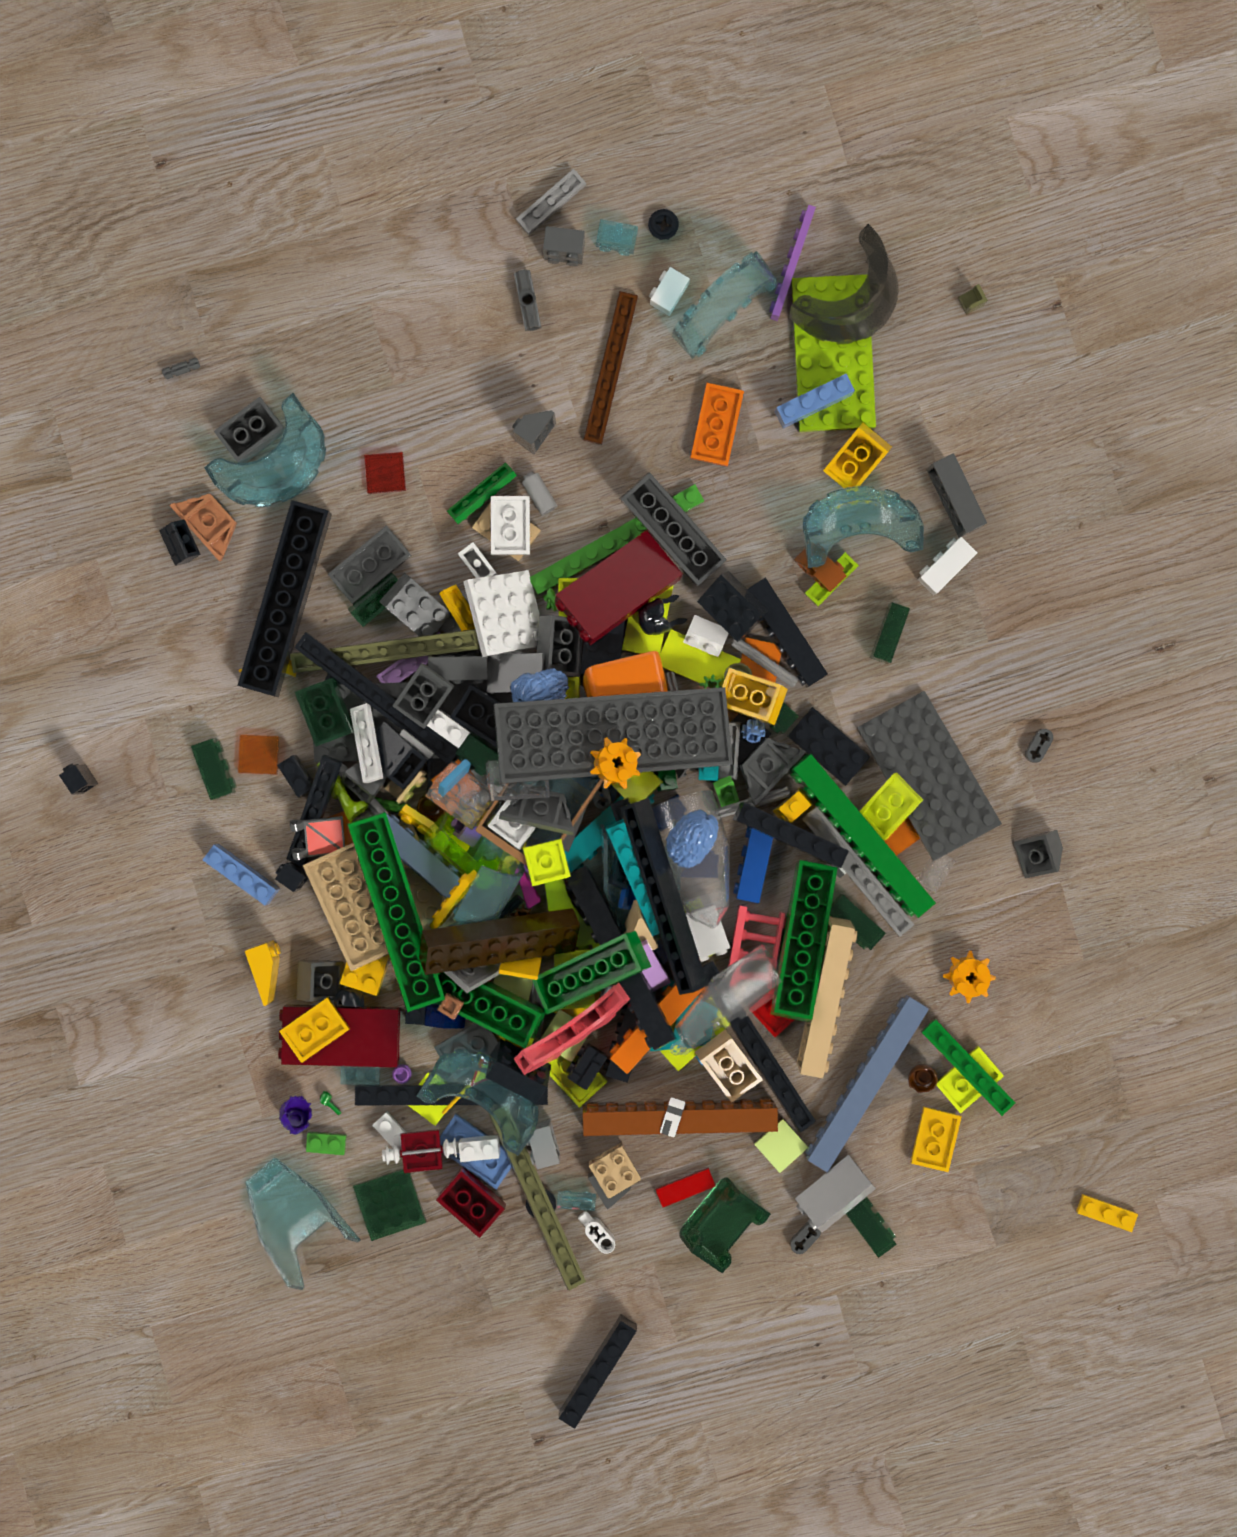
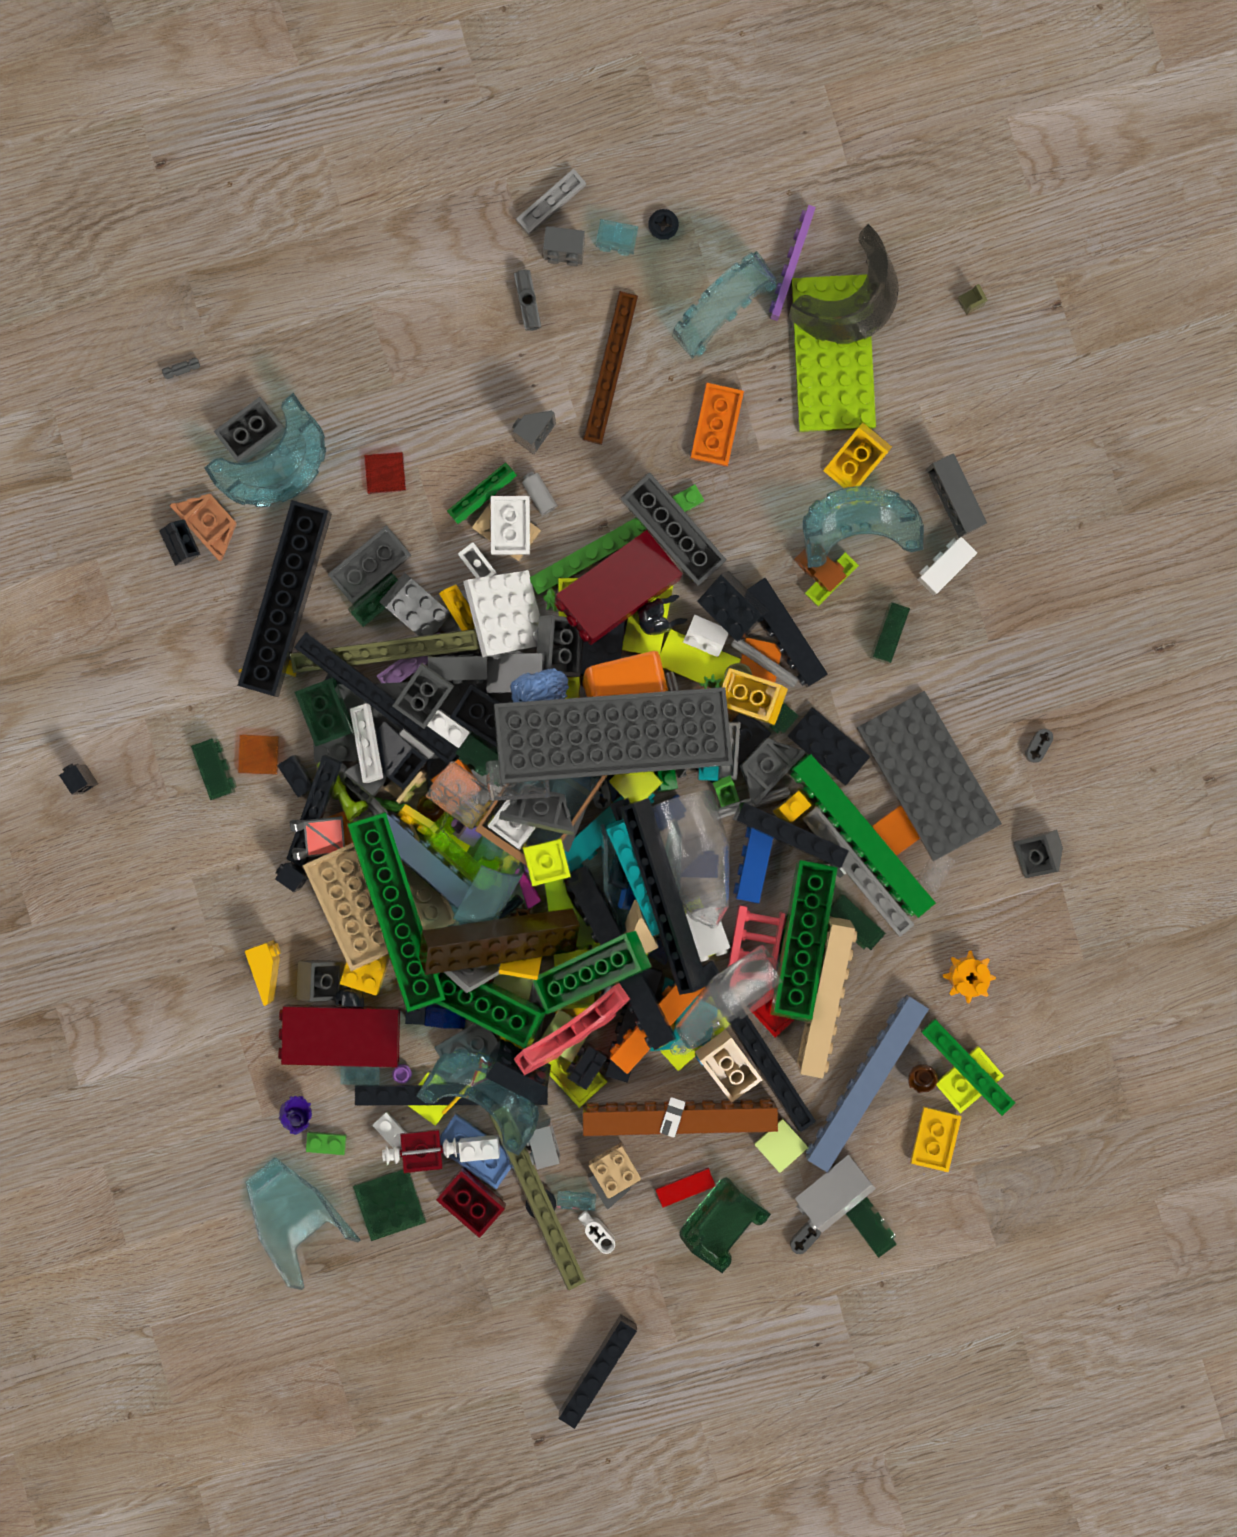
medium blue brick [203,844,280,905] -> none
yellow plate [279,997,350,1063] -> none
green hand [320,1091,341,1115] -> none
yellow plate [429,870,480,929] -> none
nougat tile [437,992,464,1020] -> none
dark azure tile [438,759,471,796] -> none
light orange brick [590,737,641,789] -> none
lavender tile [641,939,671,991] -> none
white brick [649,267,690,316] -> none
medium blue hair [666,809,719,868] -> none
medium blue gear [742,719,765,743] -> none
medium blue brick [774,374,855,429] -> none
neon yellow plate [859,772,923,841] -> none
yellow plate [1076,1194,1138,1232] -> none

